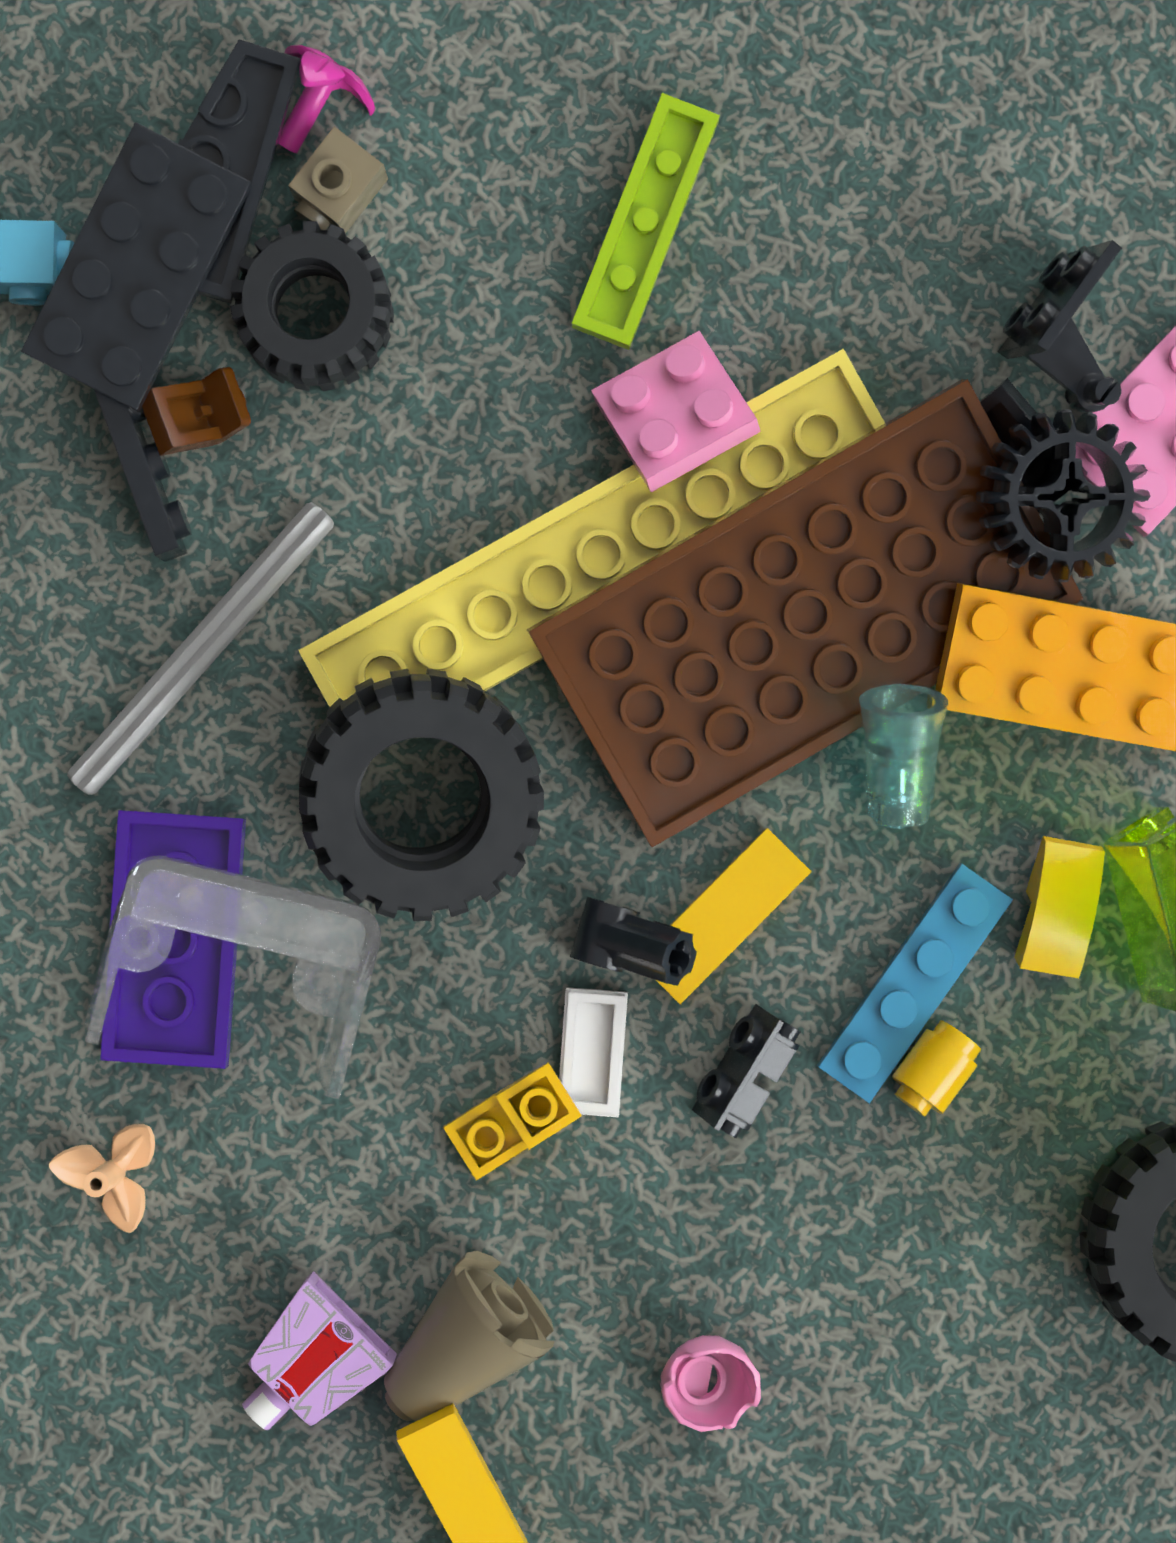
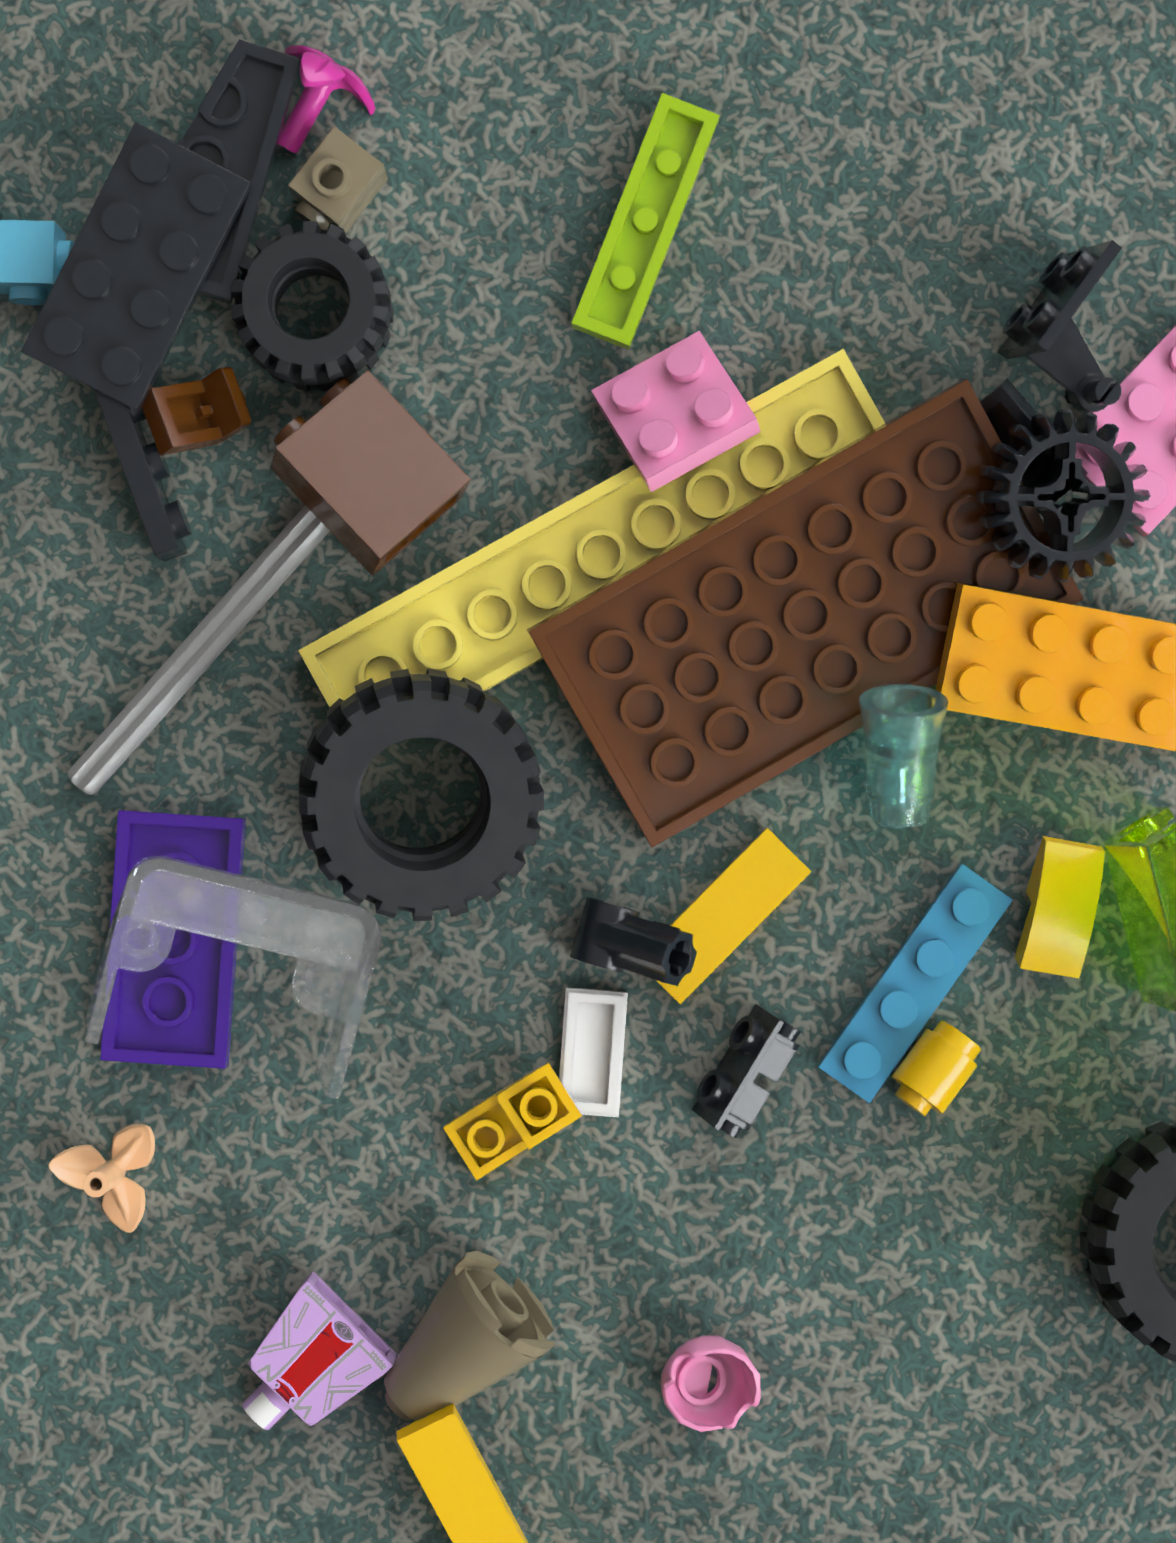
none -> brick [270,370,471,577]

